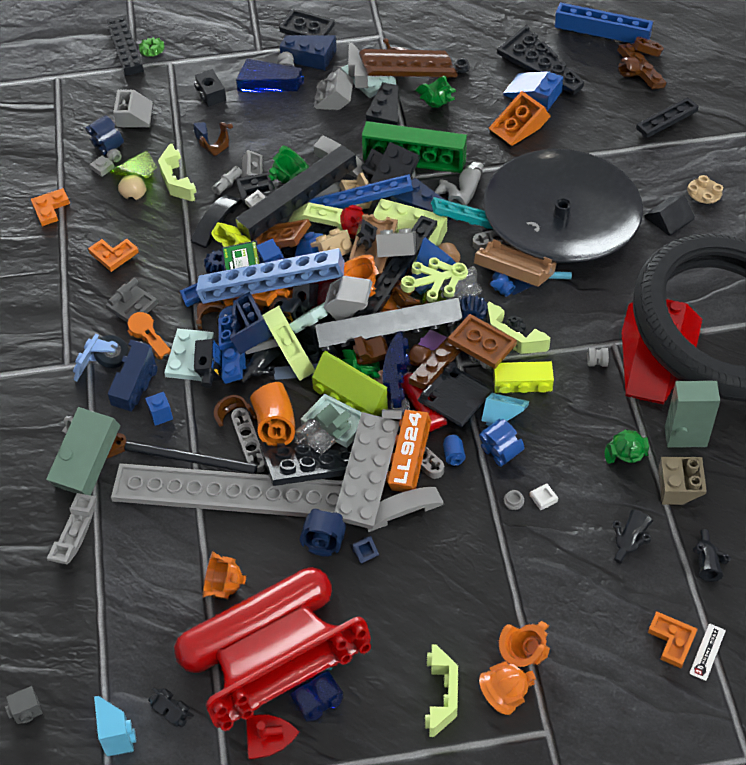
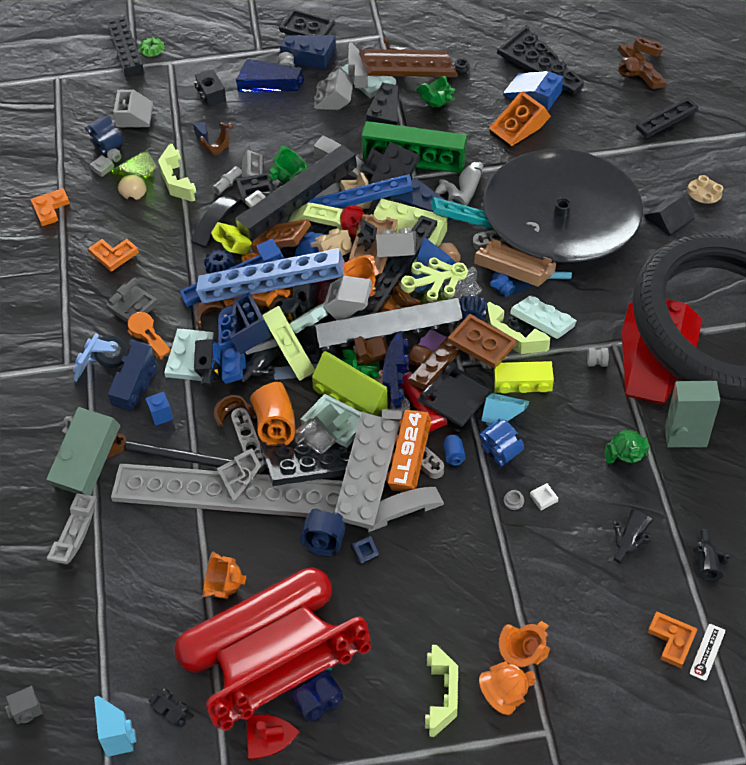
tile [221,240,261,270] -> none
blue brick [555,3,653,43] -> none
dark tan slope [658,457,707,505] -> none
none -> light grey slope [217,448,262,501]
none -> light aqua plate [510,296,577,339]

